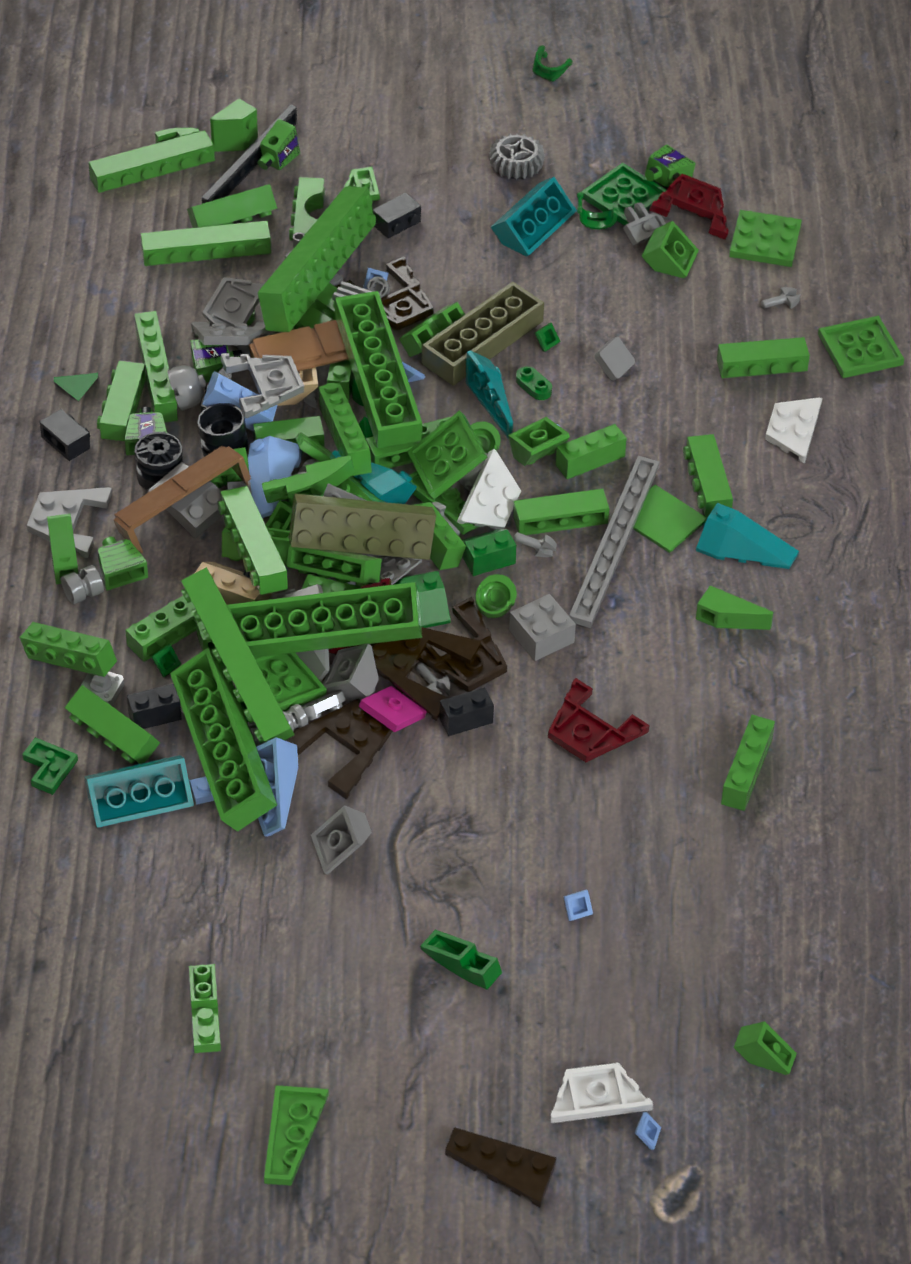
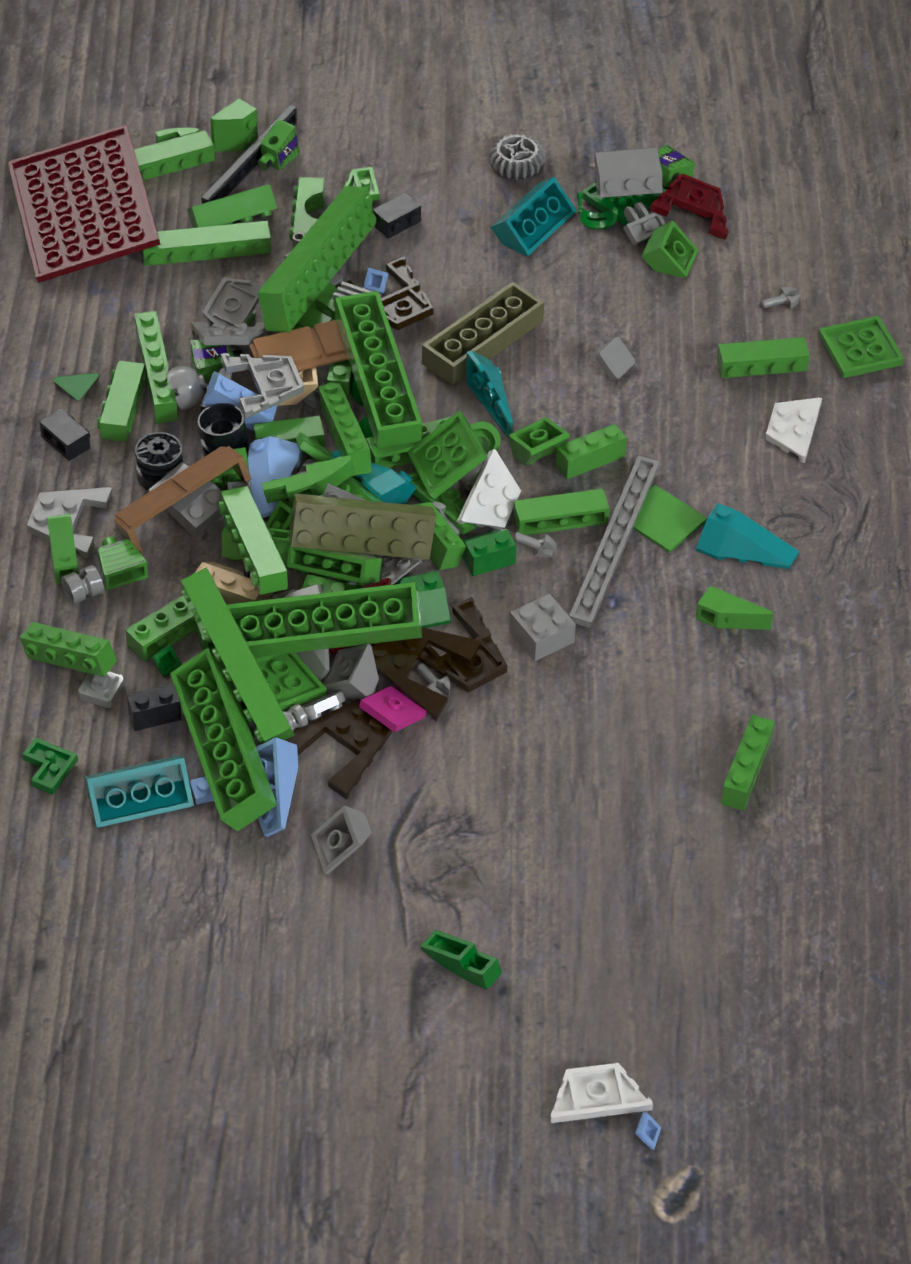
bright green brick [65,685,160,764] -> none
torso [125,407,167,455] -> none
bright green slope [189,964,221,1053] -> none
bright green wing [264,1085,329,1186] -> none
light grey wheel [367,277,390,298] -> none
bright green arch [399,302,465,357] -> none
light blue slope [402,362,425,382] -> none
black brick [439,687,494,736] -> none
dark brown wing [445,1127,557,1208] -> none
bright green helmet [475,574,517,618] -> none
green plate [516,366,552,400] -> none
green helmet [533,45,573,82] -> none
green slope [535,322,561,352] -> none
dark red wing [548,678,650,762] -> none
light blue slope [563,889,593,921] -> none
bright green brick [683,434,733,517] -> none
bright green plate [729,210,802,267] -> none
bright green slope [734,1021,797,1075] -> none
none -> plate [8,124,161,283]
none -> light grey slope [594,147,663,197]

